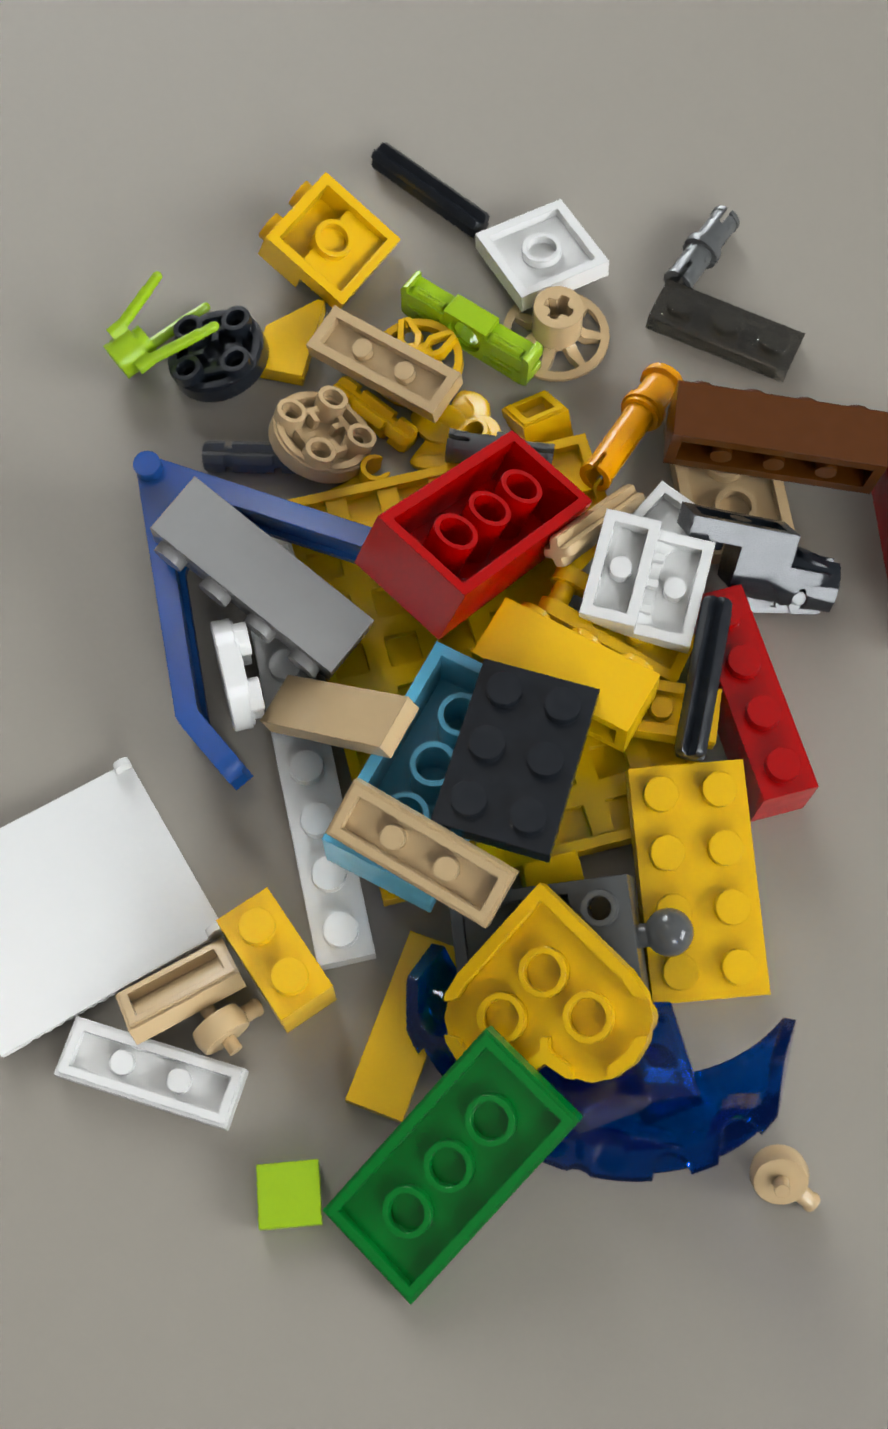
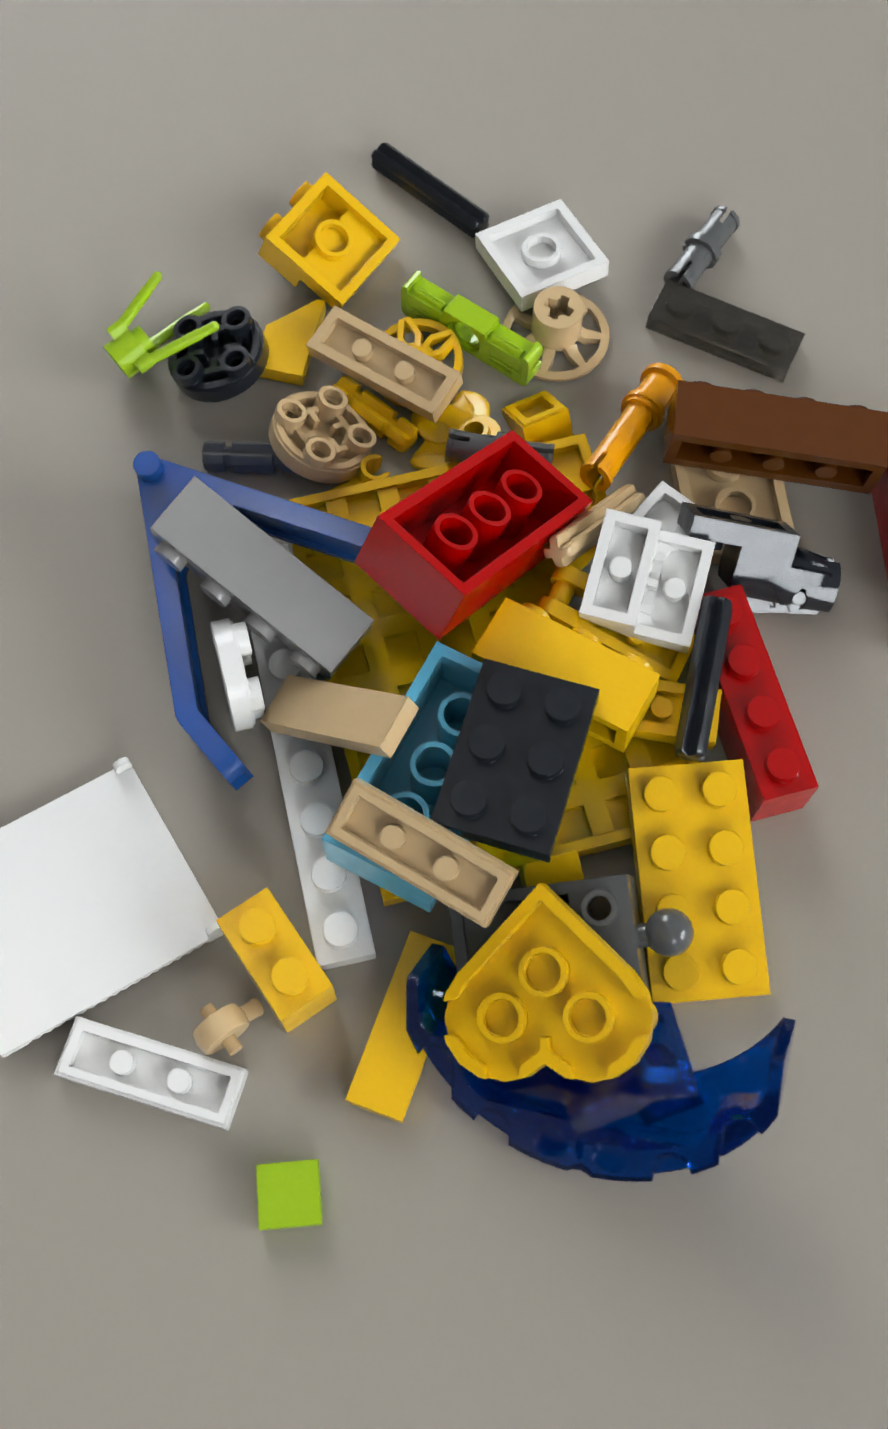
tan tile [115,938,247,1045] -> none
green tile [322,1026,584,1305] -> none
tan piece [749,1144,820,1212] -> none

